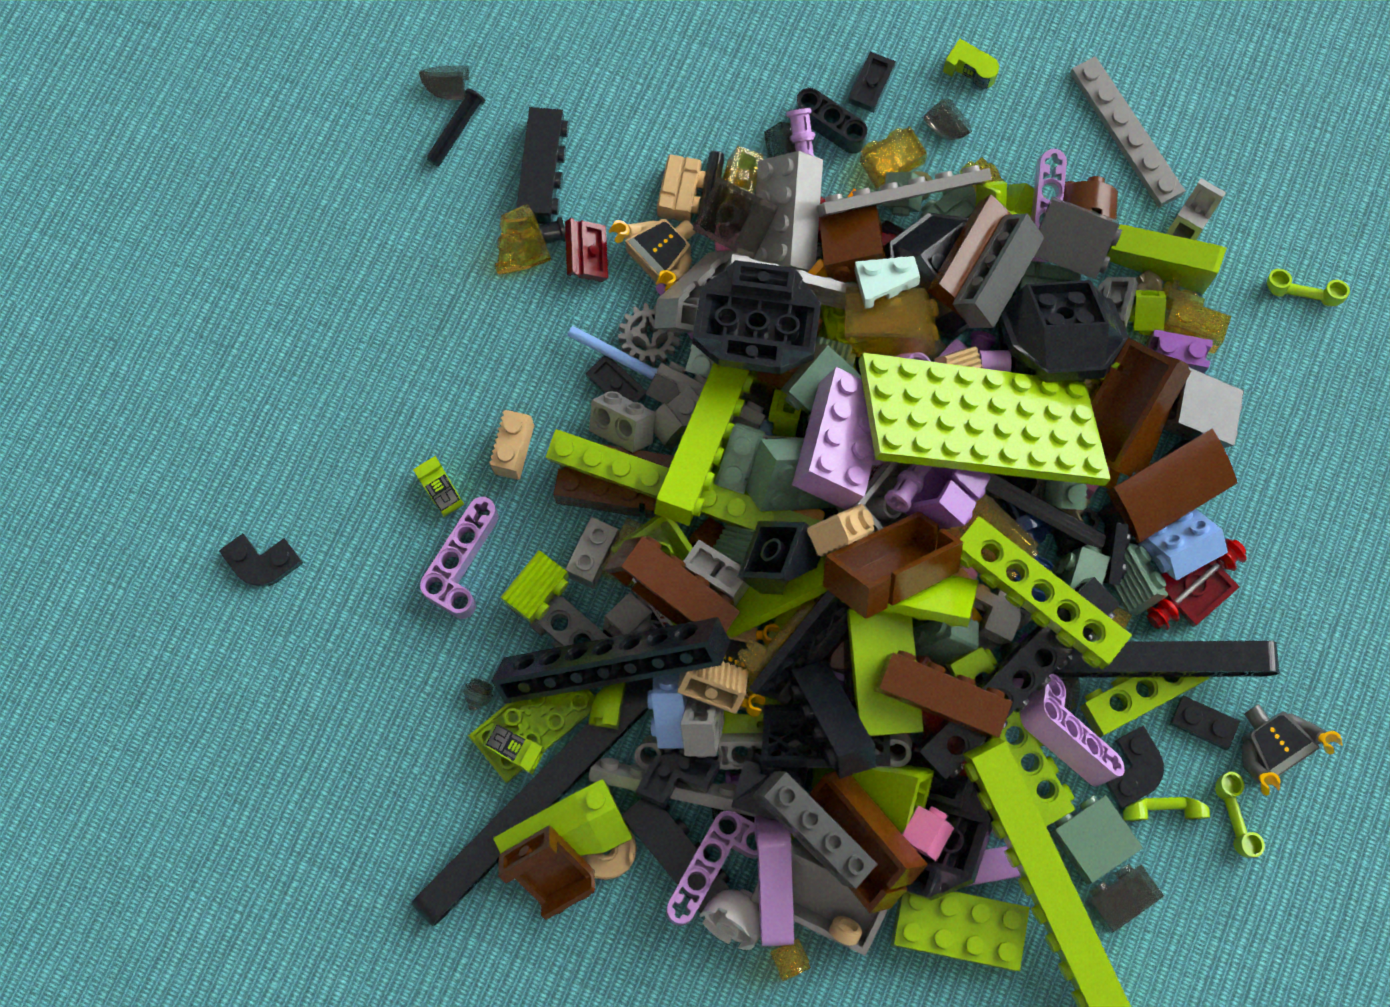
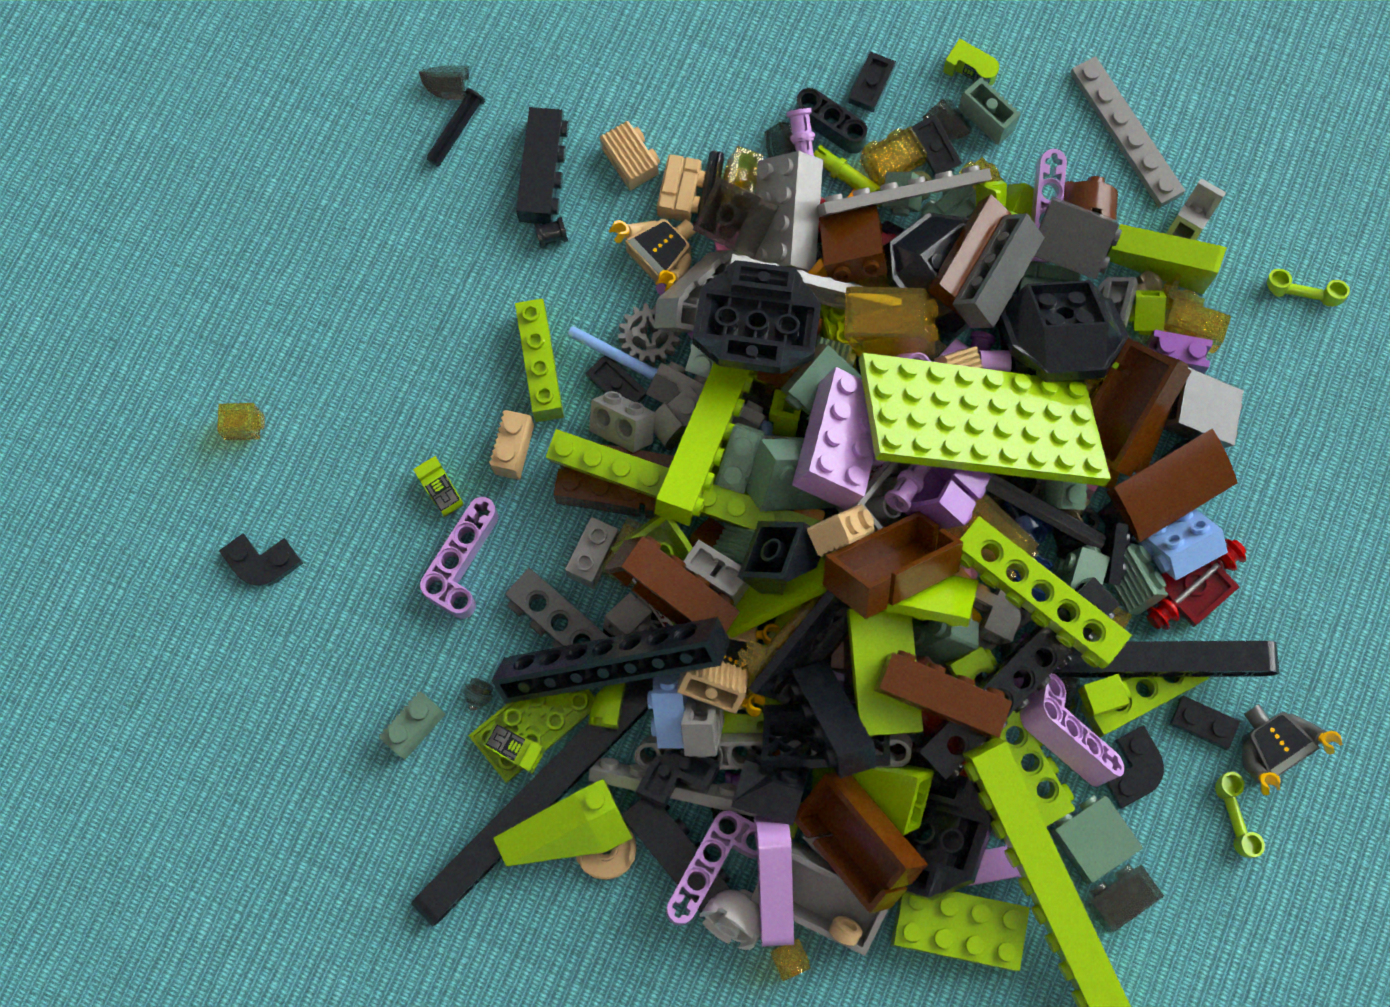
clear yellow slope [495,203,552,274] -> none
reddish brown panel [498,825,595,920] -> none
lime brick [500,550,569,624] -> none
dark red plate [565,218,608,282] -> none
dark grey brick [753,771,877,889] -> none
light aqua wing [855,256,920,309] -> none
bright pink brick [902,806,954,861] -> none
lime bar [1122,797,1210,821] -> none
none -> clear yellow brick [217,403,265,440]
none -> sand green brick [379,692,446,760]
none -> lime brick [515,298,564,422]
none -> tan brick [600,121,660,191]
none -> lime pin [813,145,882,208]
none -> black plate [909,114,962,176]
none -> sand green brick [958,78,1020,145]
none -> lime brick [1078,674,1131,719]

